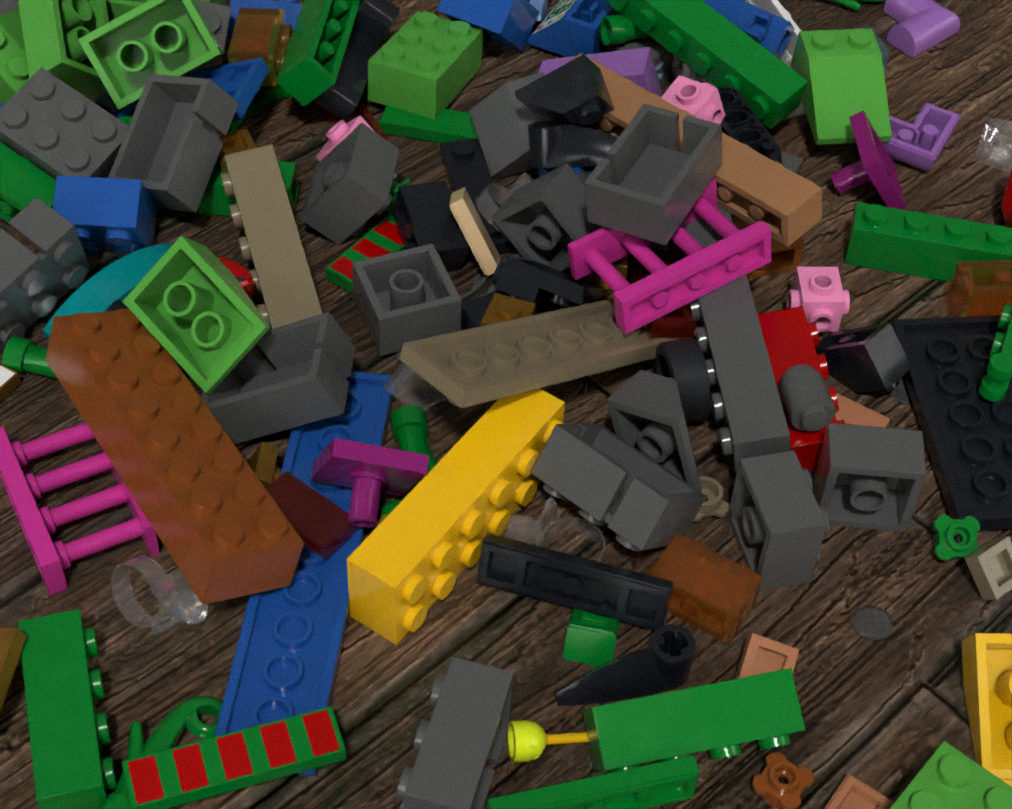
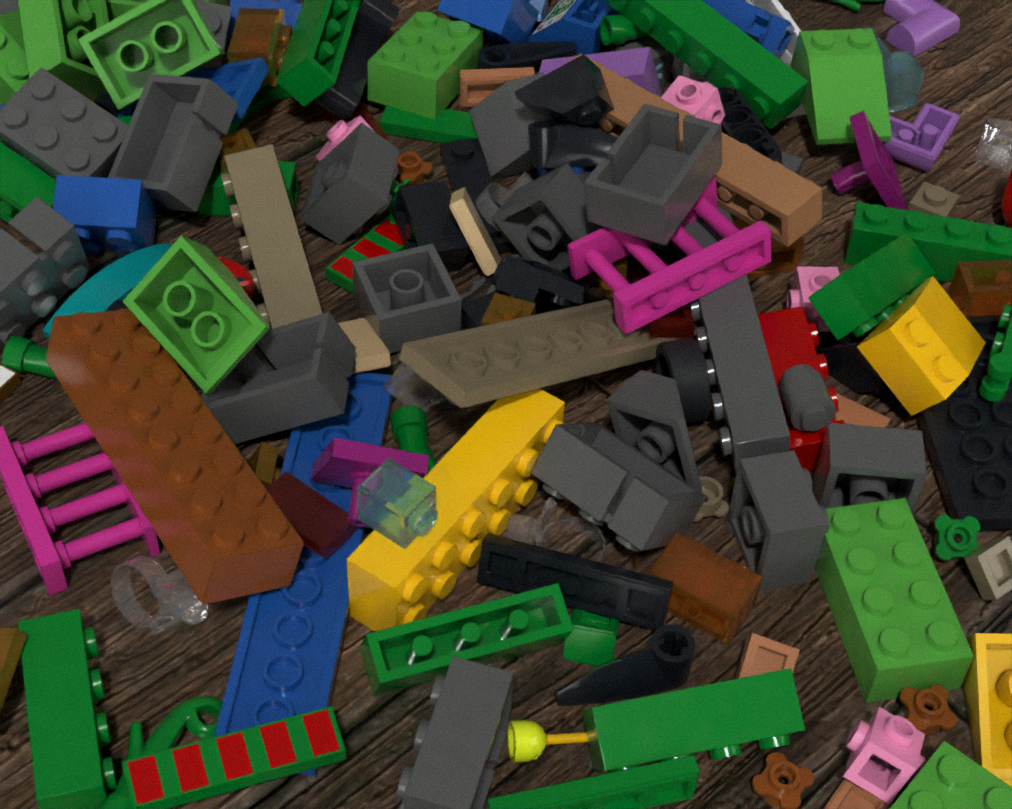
none -> tan tile [338,318,391,375]
none -> clear light blue brick [357,458,438,549]
none -> green brick [359,583,574,696]
none -> dark orange plate [395,151,432,185]
none -> nougat tile [459,67,535,108]
none -> black piece [476,42,578,74]
none -> green brick [808,232,935,340]
none -> bright green brick [814,498,974,703]
none -> bright pink brick [843,707,926,805]
none -> yellow slope [857,276,986,416]
none -> clear light blue brick [882,50,925,113]
none -> dark orange plate [899,685,957,735]
none -> dark tan plate [908,181,960,218]

